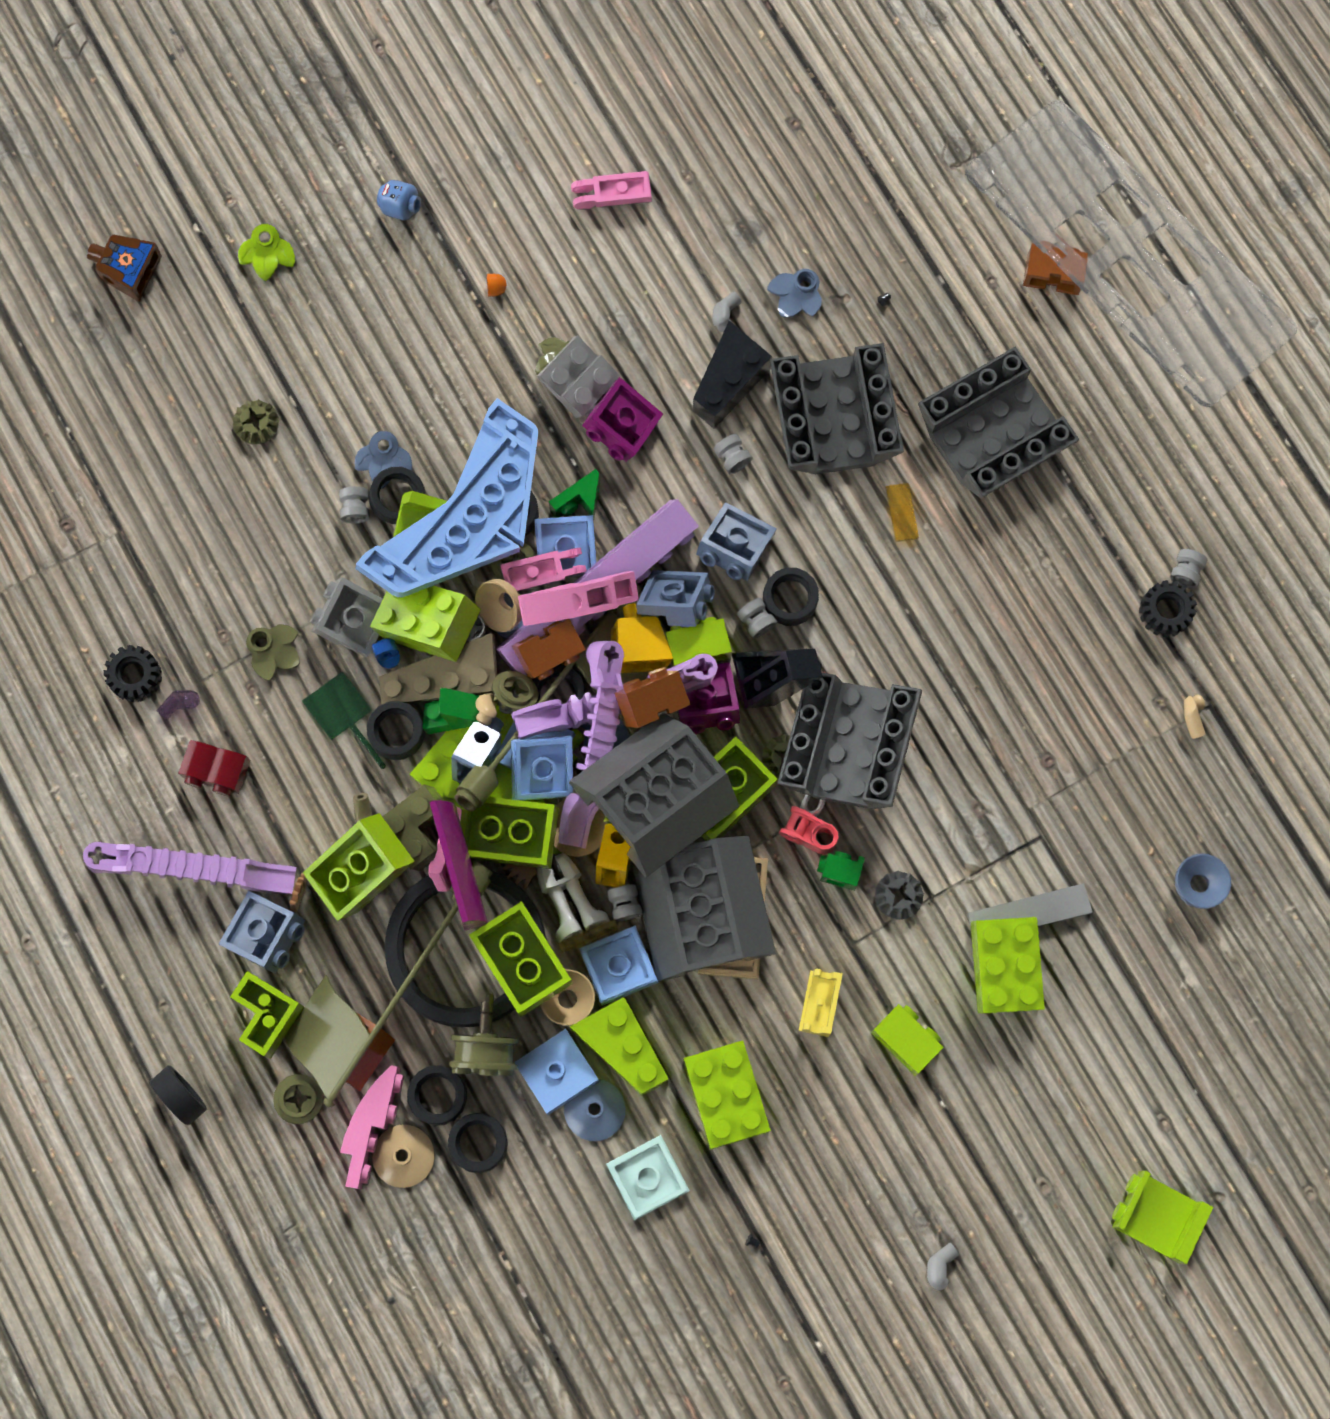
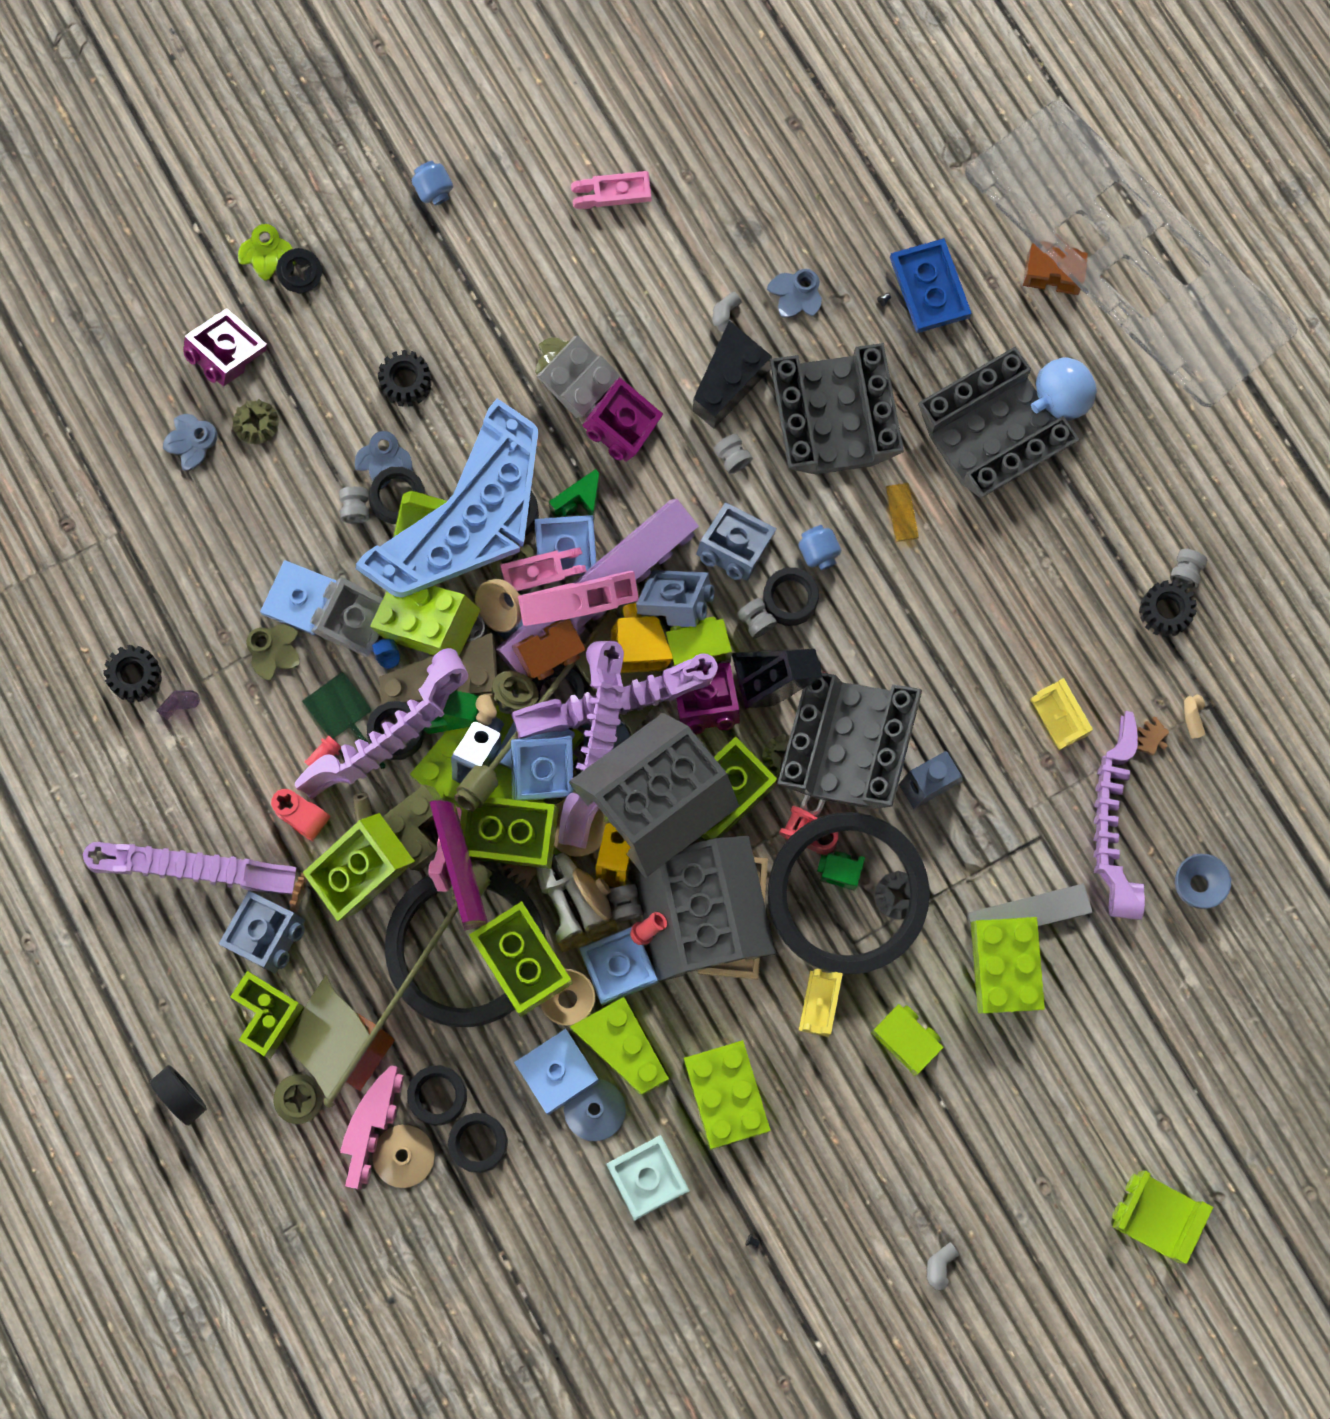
reddish brown torso [87,234,162,302] -> none
dark red brick [178,740,251,797] -> none
medium blue head [377,180,421,220] -> none
olive wheel [449,994,519,1076] -> none
orange hinge [487,273,507,297] -> none
dark orange brick [614,667,690,728] -> none
none -> sand blue plate [163,414,217,471]
none -> magenta plate [183,308,267,387]
none -> light blue plate [260,560,336,636]
none -> coral piece [271,789,331,841]
none -> black gear [276,248,322,295]
none -> lavender piece [295,648,468,799]
none -> coral pin [304,736,341,766]
none -> black tyre [378,350,432,407]
none -> medium blue head [412,161,453,206]
none -> tan dish [572,868,612,921]
none -> coral pin [630,912,667,945]
none -> black tyre [768,812,930,974]
none -> medium blue head [798,525,842,571]
none -> blue plate [890,238,972,333]
none -> sand blue torso [899,751,963,809]
none -> light yellow hinge [1030,678,1093,751]
none -> light blue piece [1031,357,1097,421]
none -> lavender piece [1093,711,1145,920]
none -> medium nougat piece [1137,717,1169,756]

